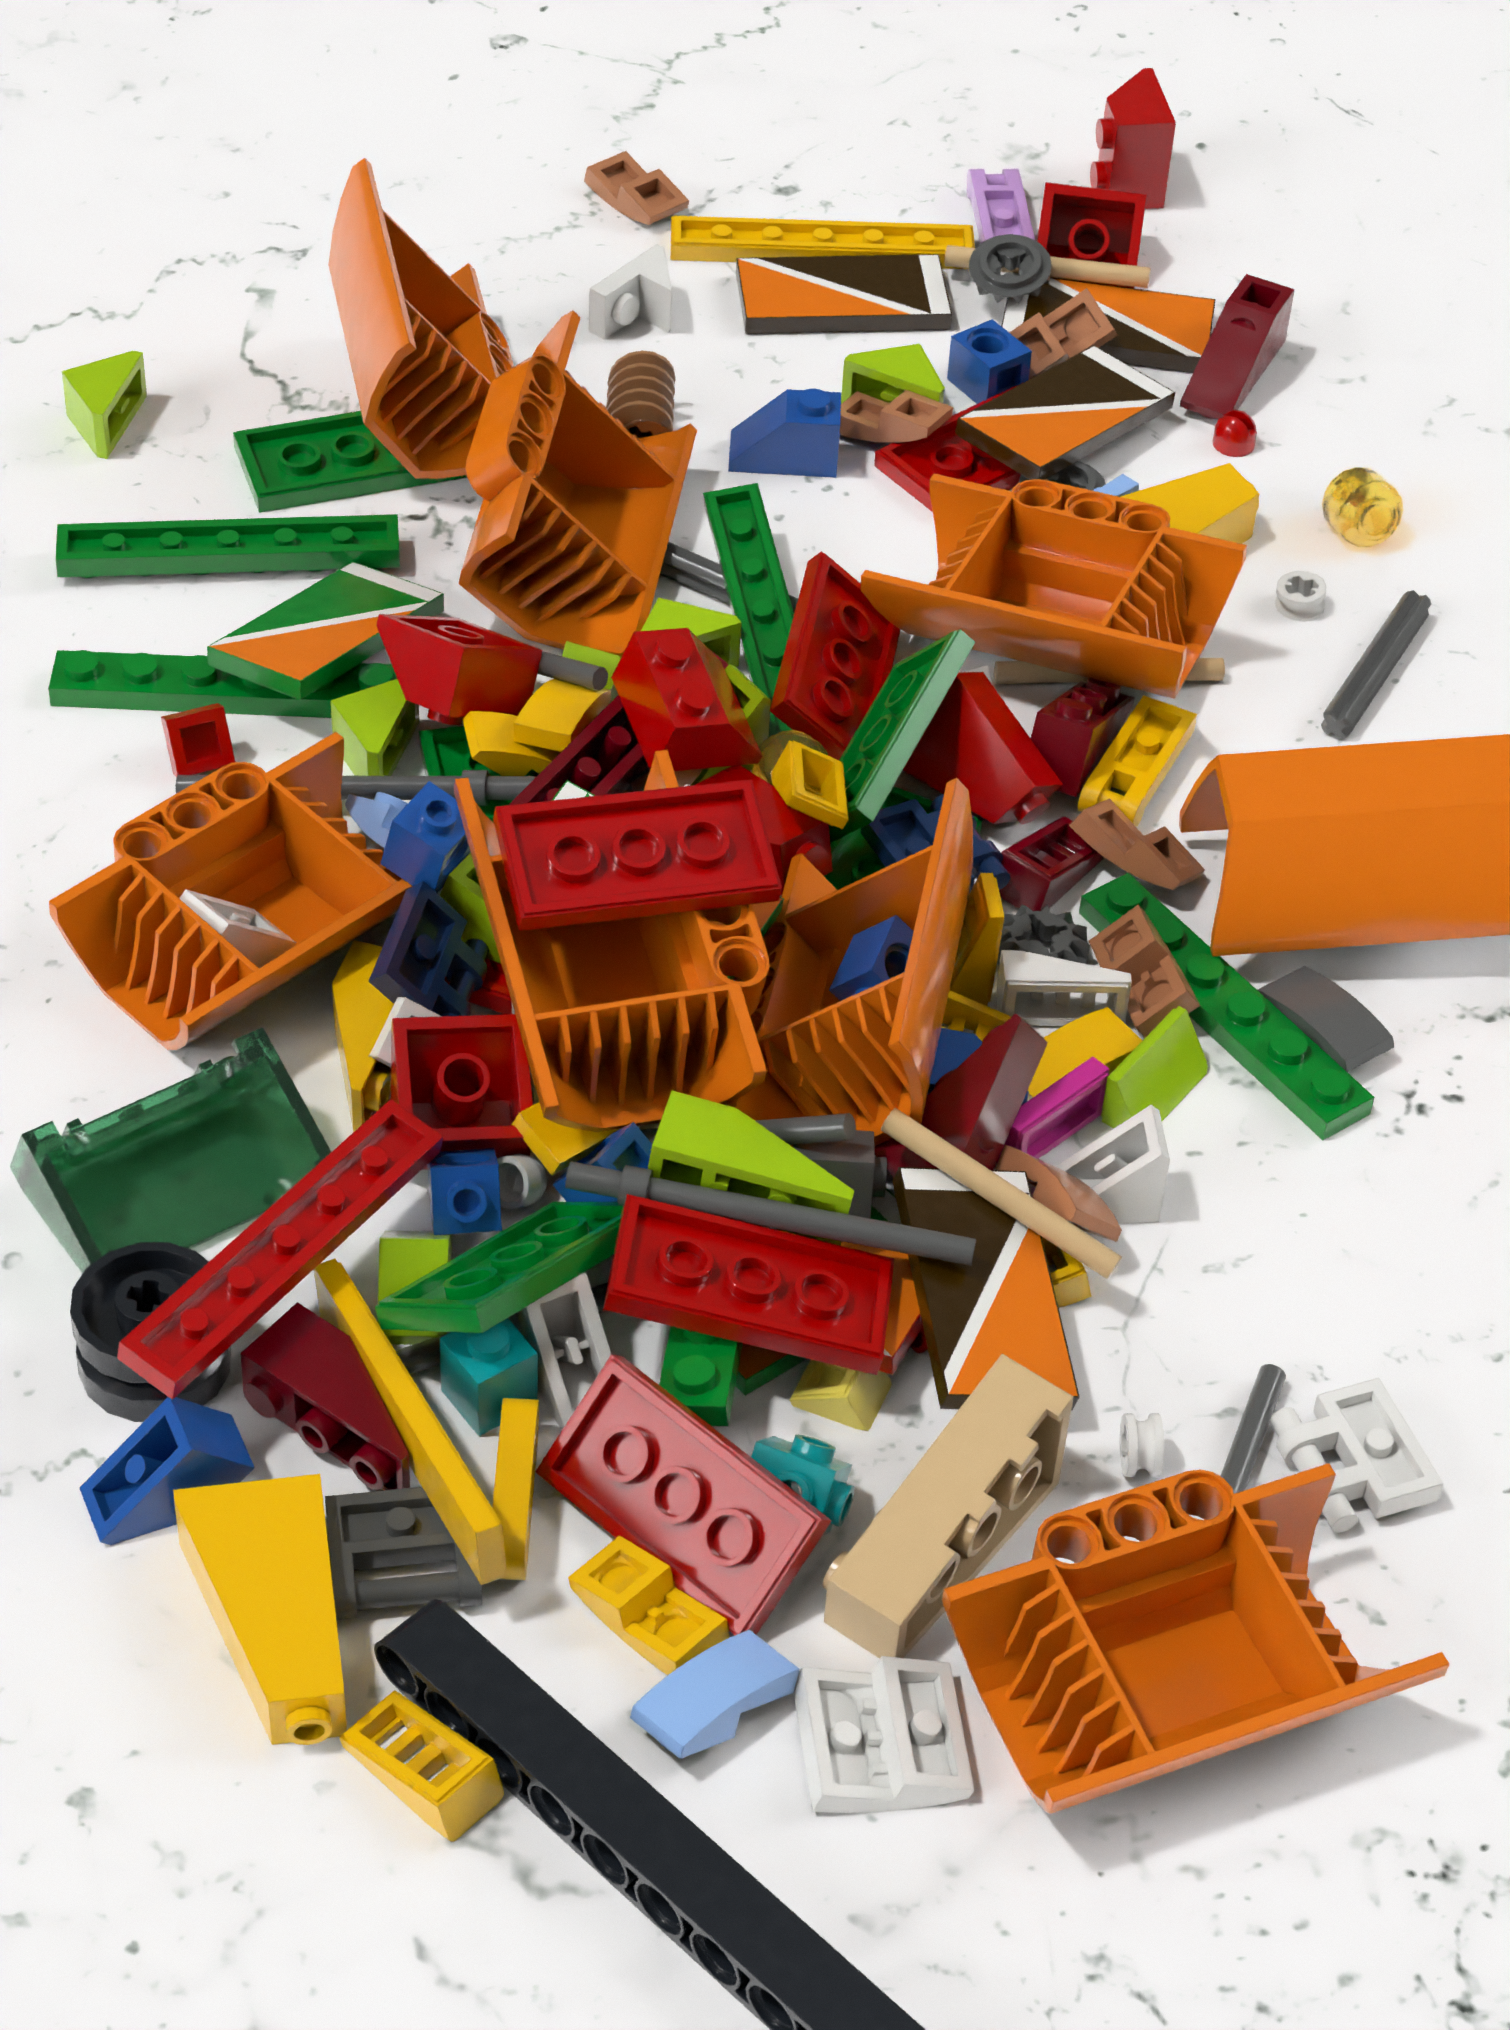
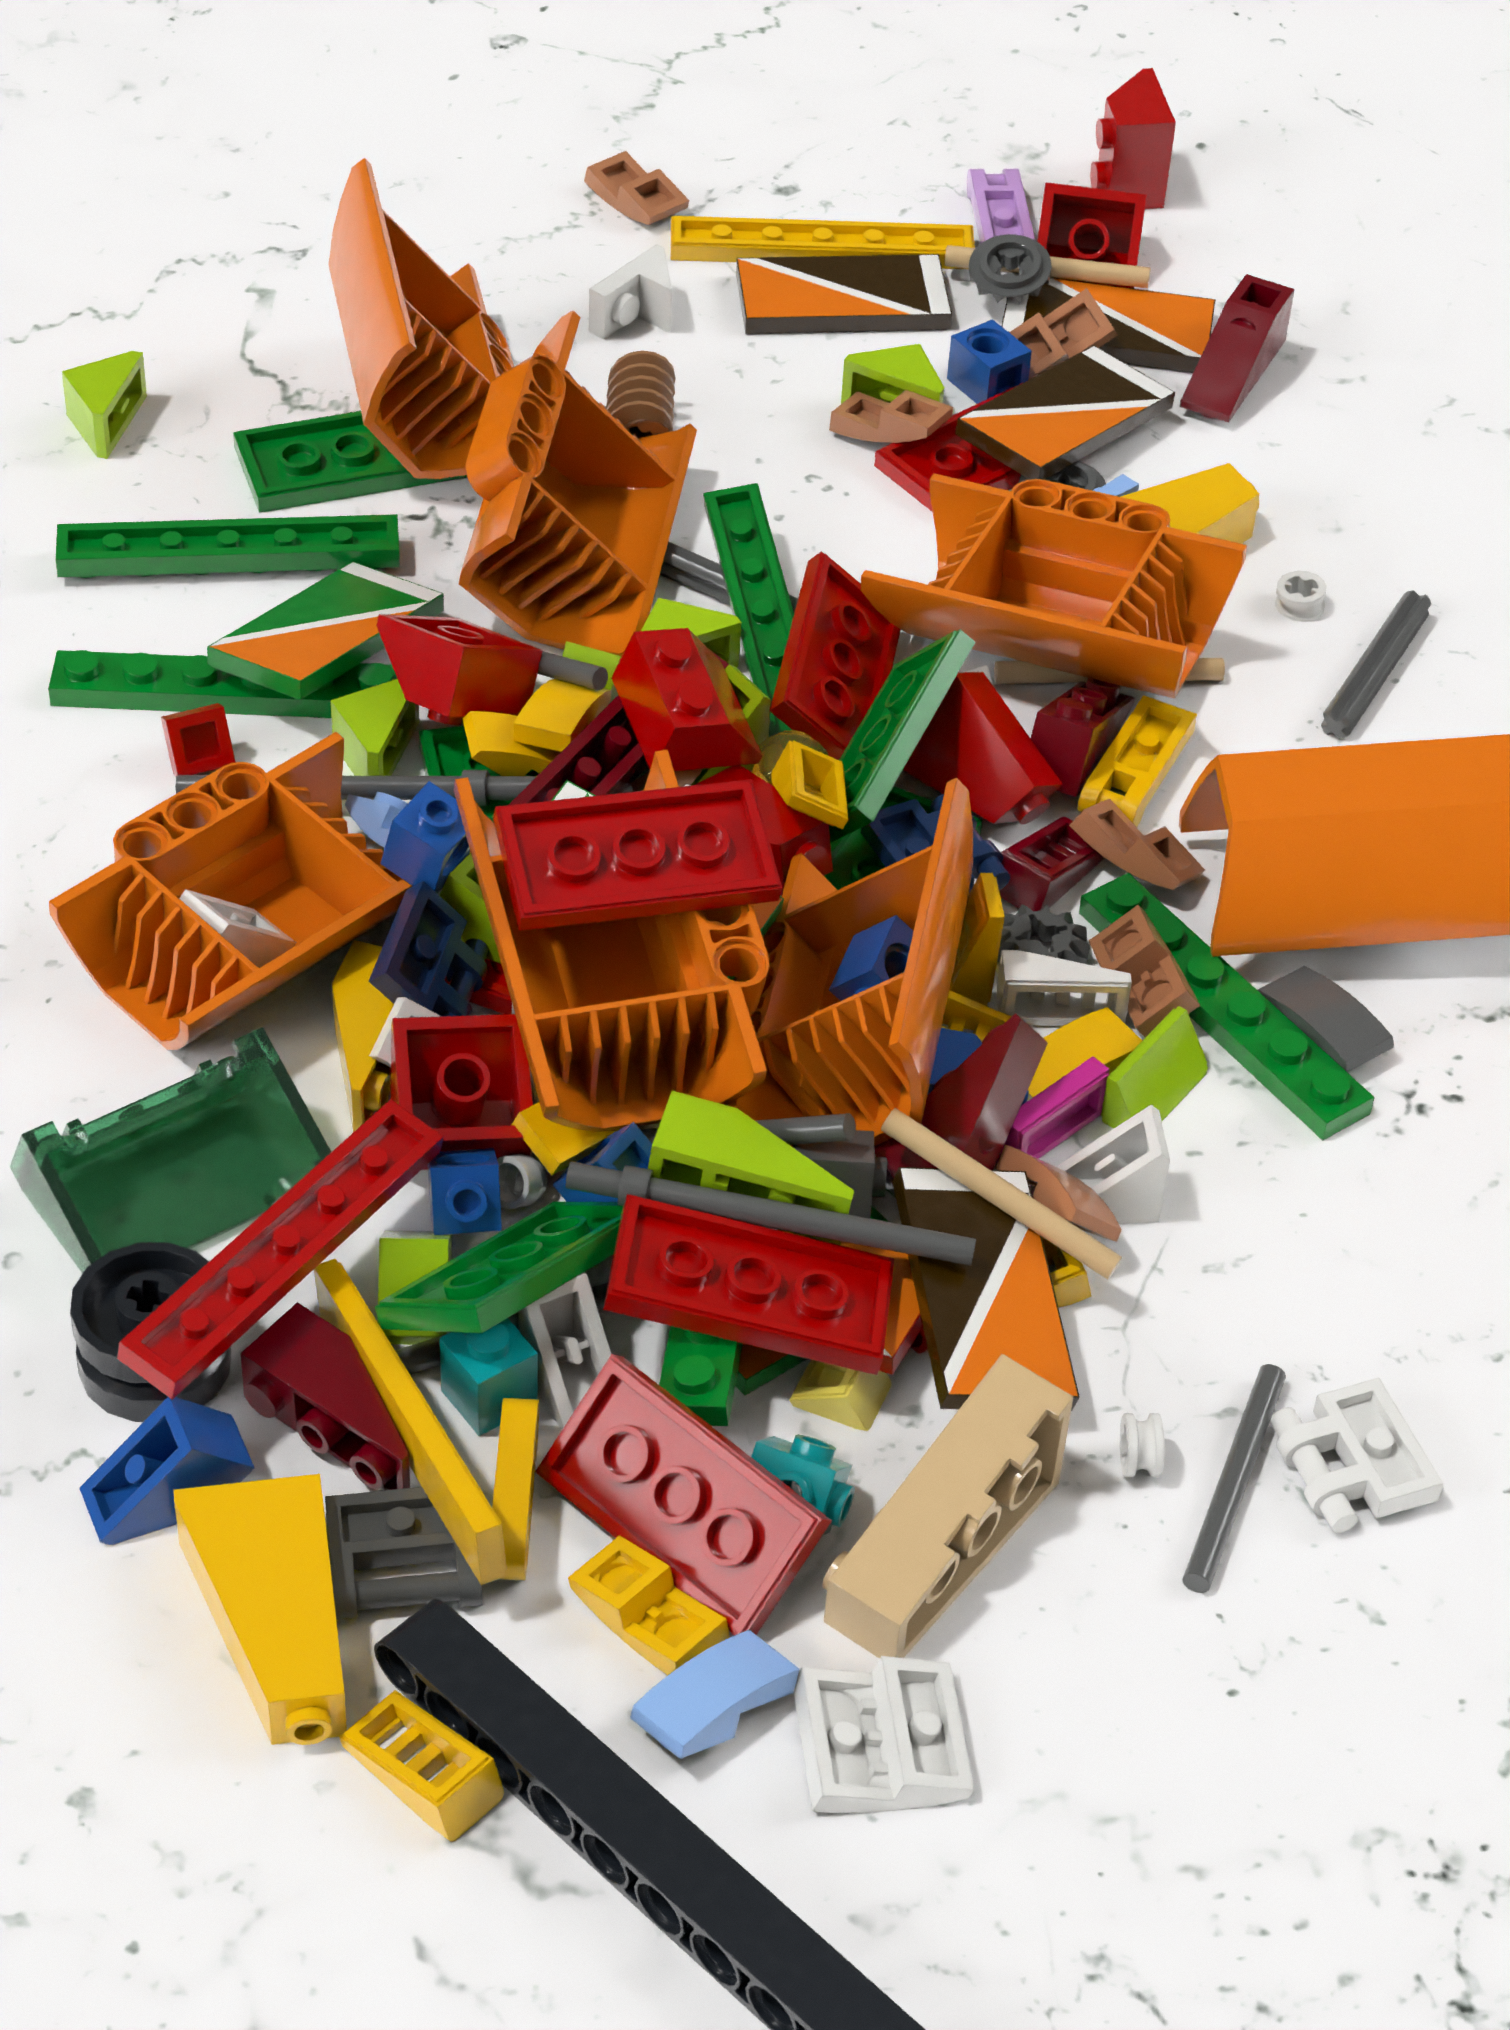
blue slope [728,388,841,478] -> none
orange panel [942,1463,1450,1814] -> none
red hinge [1212,410,1257,457] -> none
clear yellow head [1322,467,1404,547] -> none

